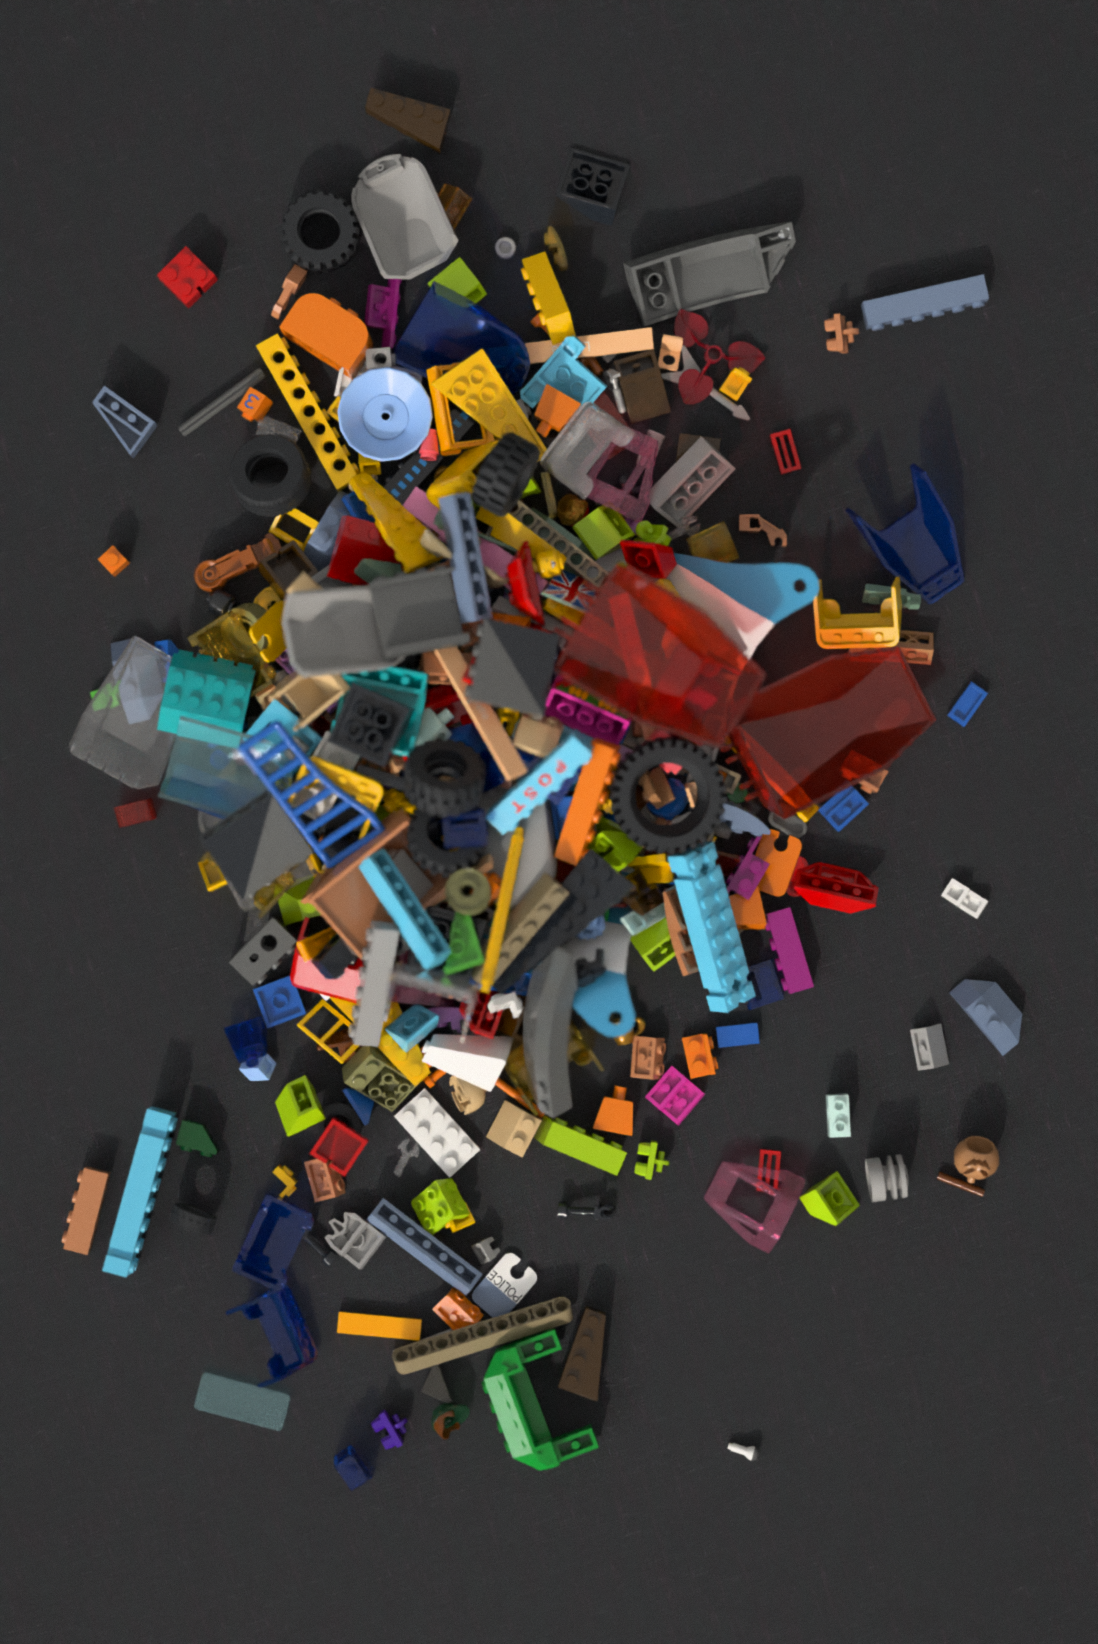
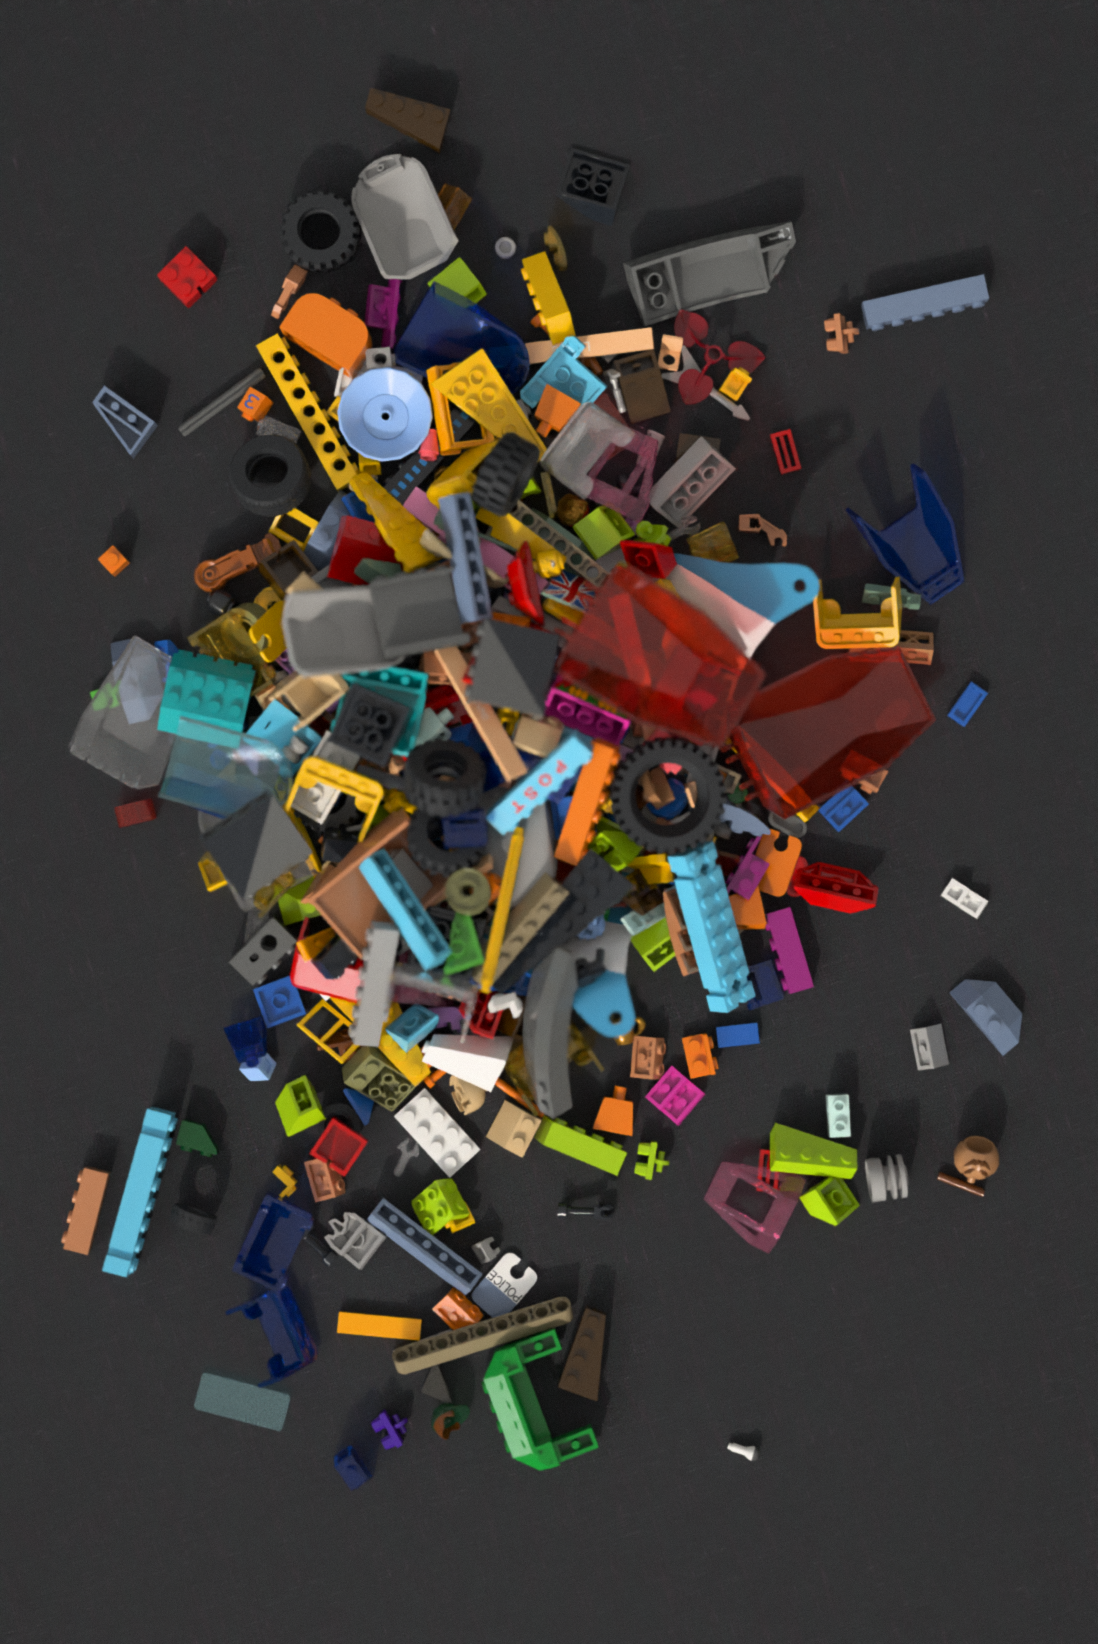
blue bar [238,720,385,868] -> none
none -> lime wedge [770,1123,857,1179]

